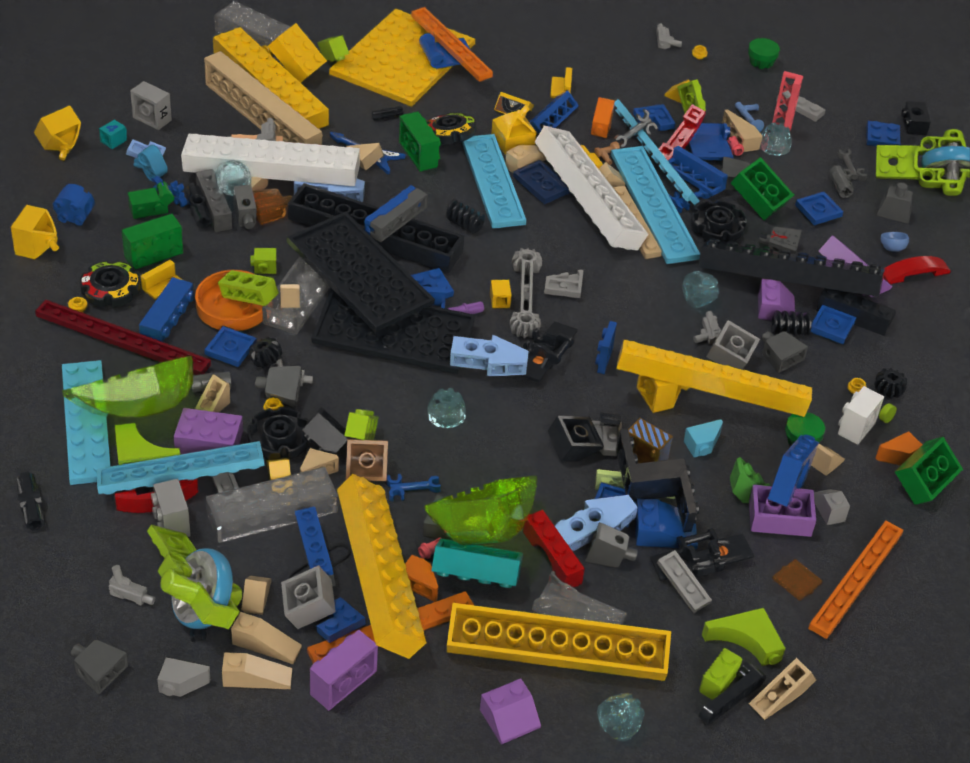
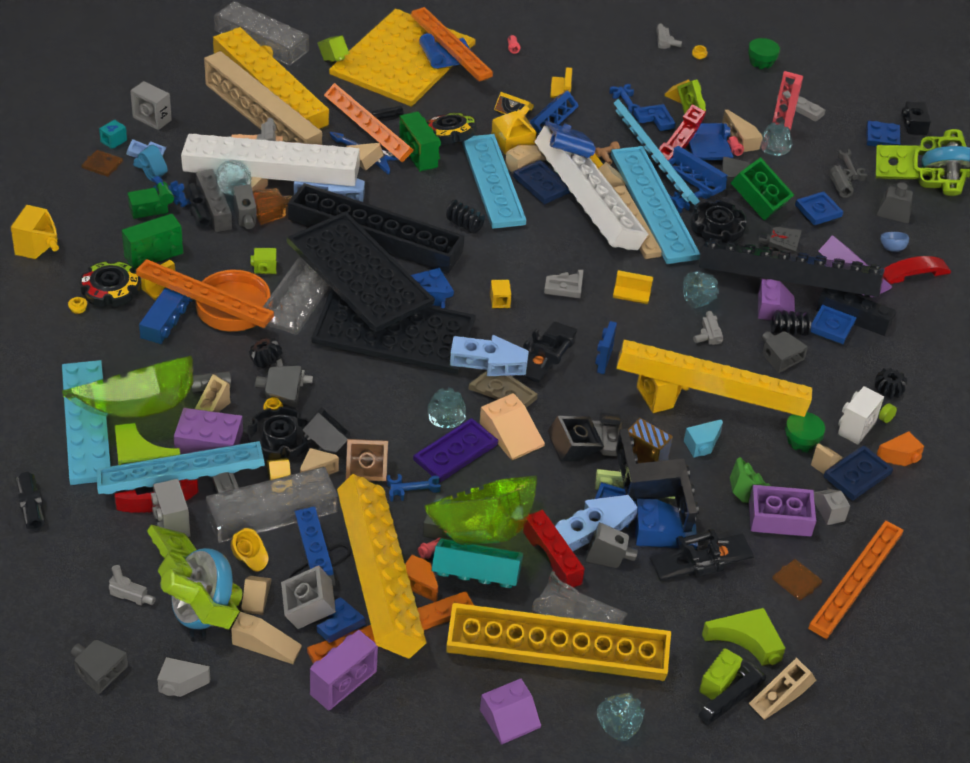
yellow piece [34,106,81,161] -> none
dark red plate [35,299,211,375] -> none
blue brick [53,184,95,226] -> none
blue plate [204,326,257,367] -> none
lime brick [218,270,279,306] -> none
tan slope [222,653,292,689] -> none
yellow brick [267,23,327,83] -> none
tan slope [280,284,300,308] -> none
lime brick [345,409,379,440] -> none
dark grey piece [364,185,428,242] -> none
medium lavender axle [447,301,484,314] -> none
light grey arm [509,248,542,339] -> none
orange slope [591,97,615,138] -> none
dark grey bar [614,109,658,148] -> none
light grey plate [657,550,712,613] -> none
light grey brick [706,320,760,370] -> none
medium blue piece [735,102,764,133] -> none
blue arch [768,435,819,507] -> none
yellow plate [847,378,867,394] -> none
green brick [895,437,963,505] -> none
none -> clear orange piece [82,150,123,177]
none -> orange plate [136,259,274,328]
none -> yellow piece [231,528,269,572]
none -> orange plate [324,83,413,163]
none -> dark purple tile [413,418,498,483]
none -> dark tan wing [469,371,538,408]
none -> light nougat slope [480,393,545,461]
none -> coral pin [507,35,521,54]
none -> blue door [545,121,596,158]
none -> blue bar [609,84,640,115]
none -> yellow panel [613,270,653,304]
none -> dark blue plate [823,445,894,501]

